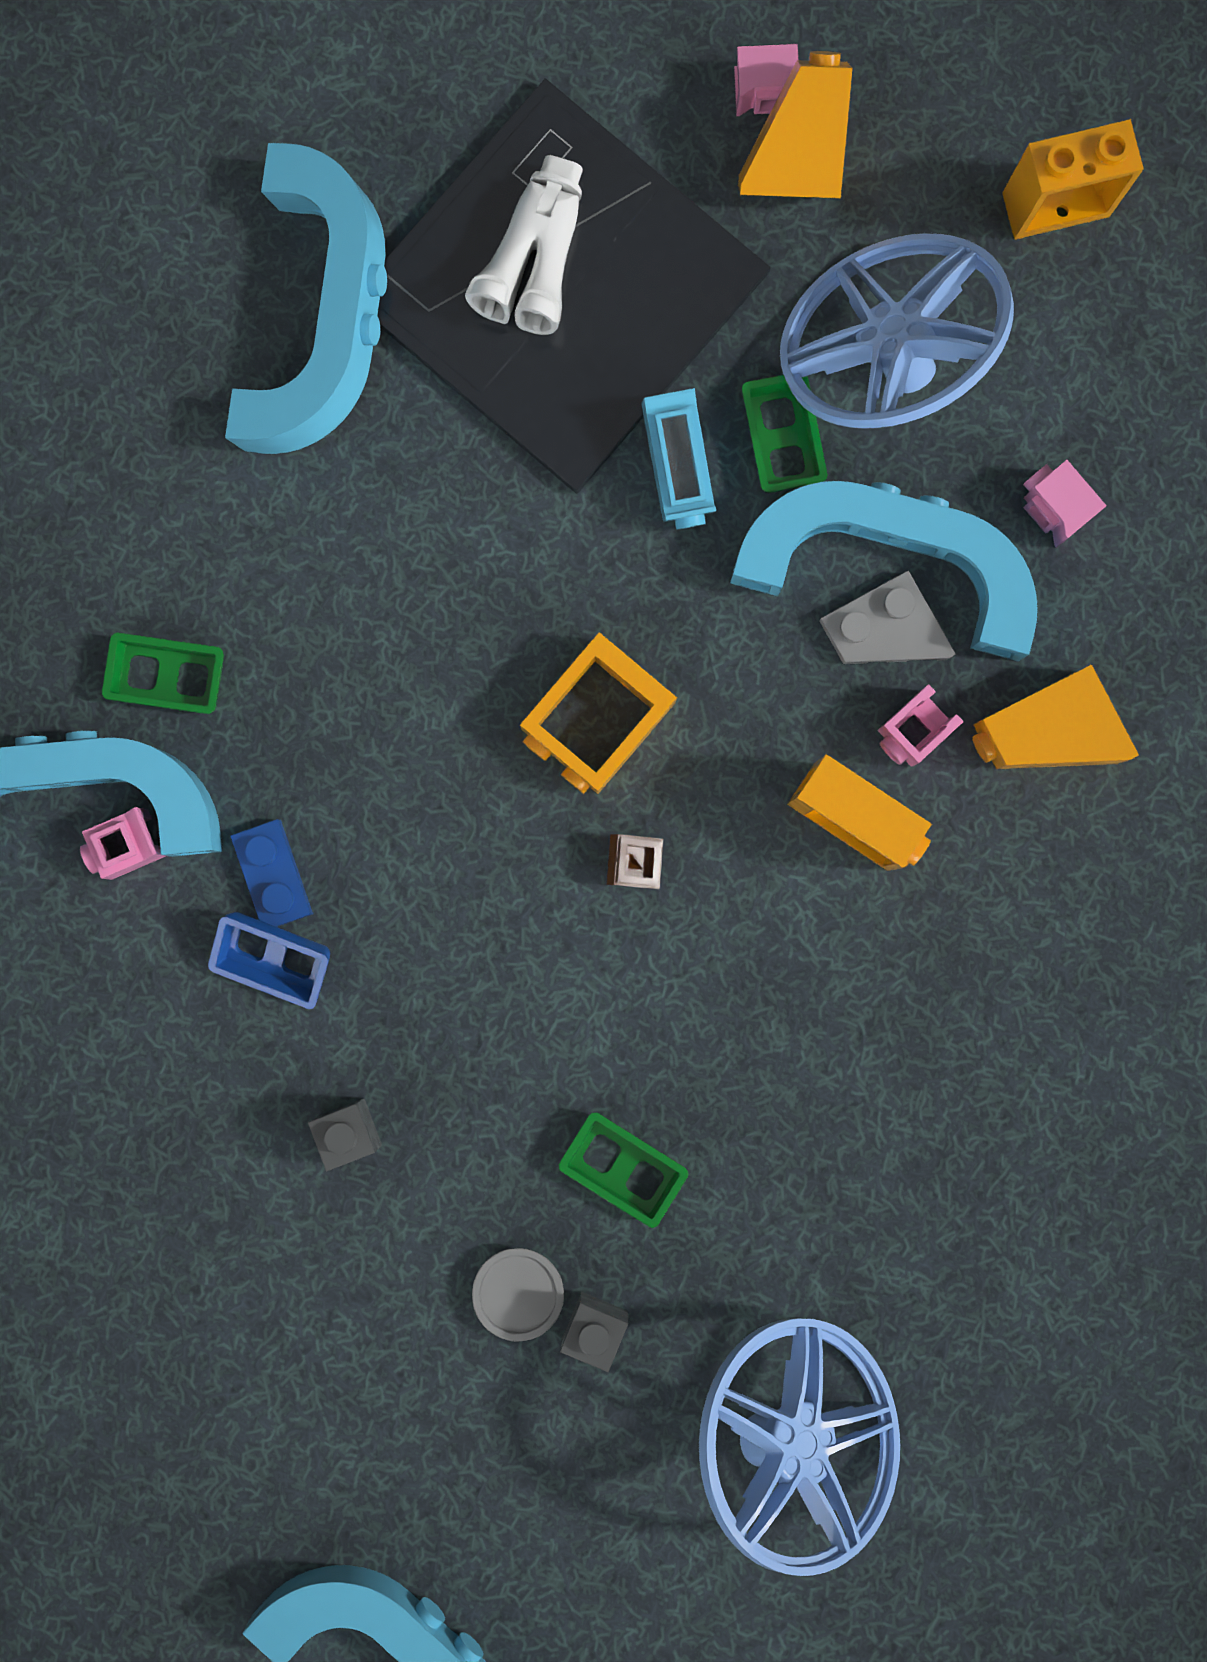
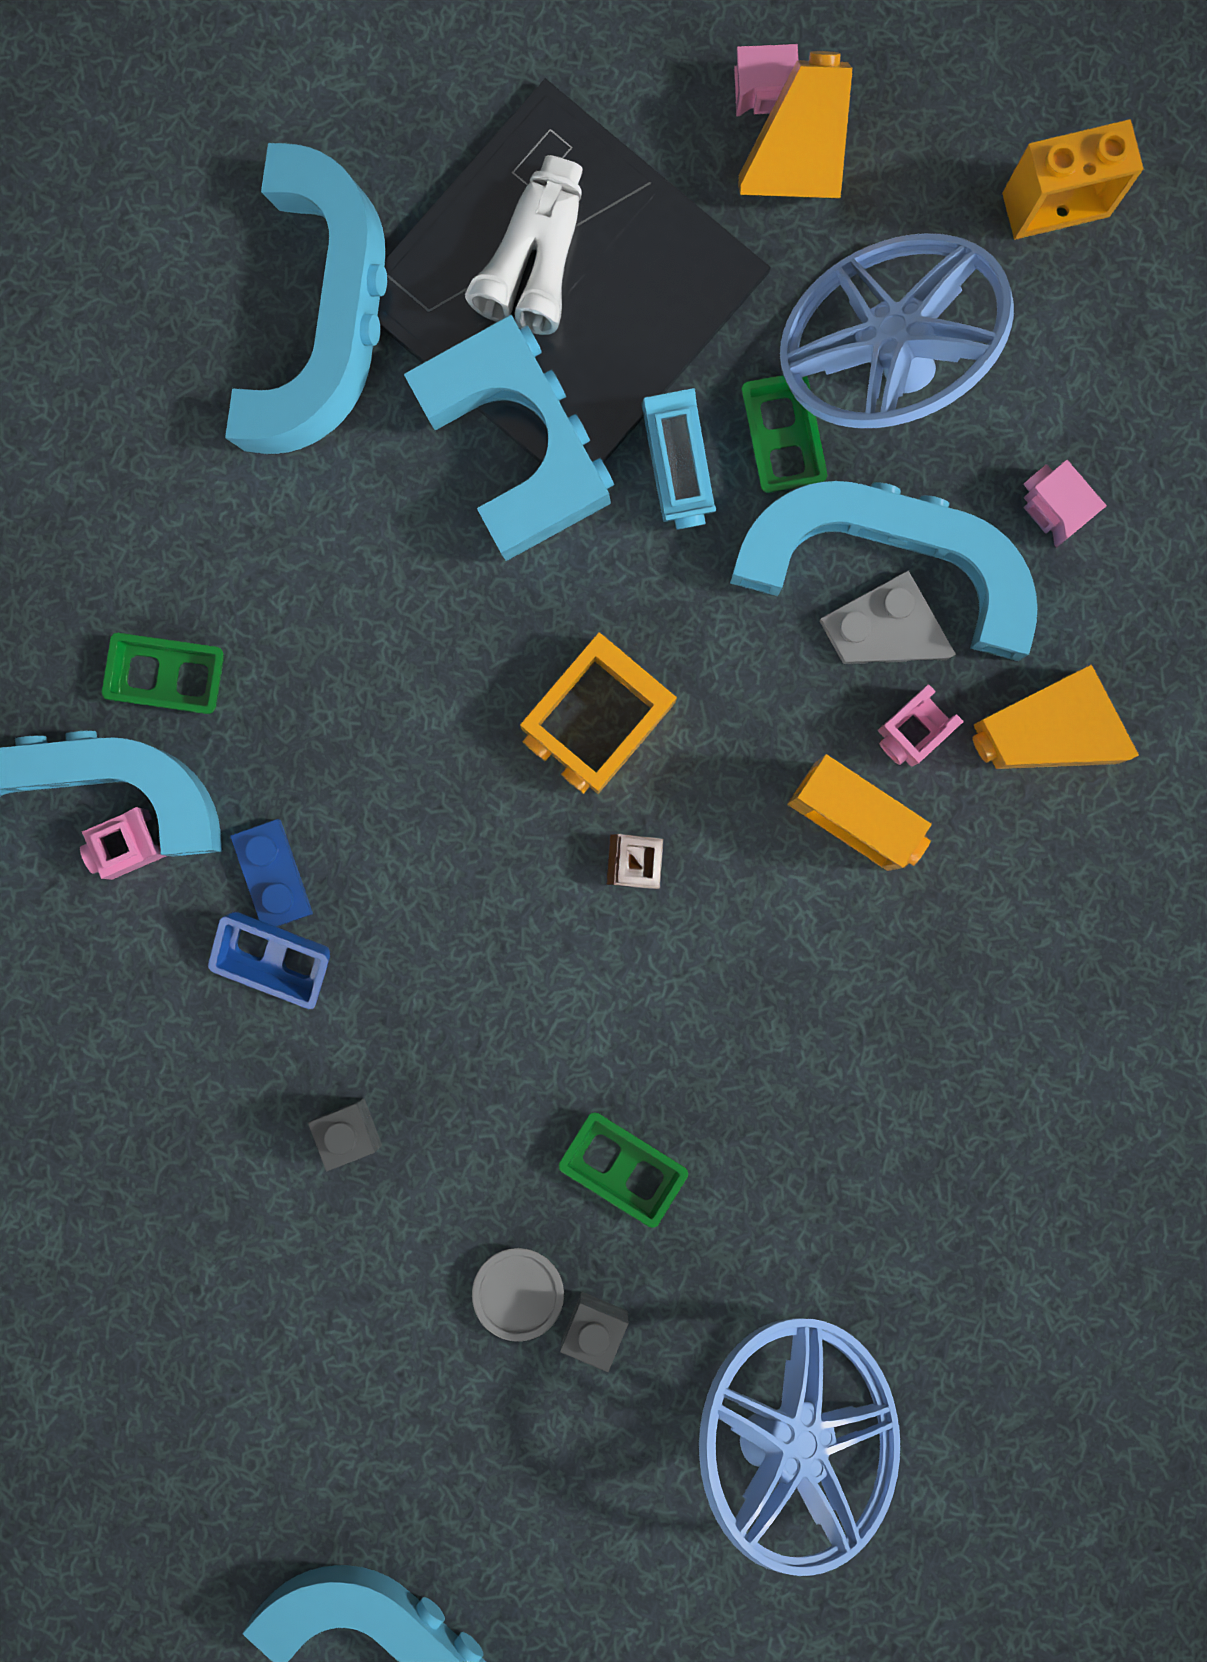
none -> medium azure arch [404,315,614,561]

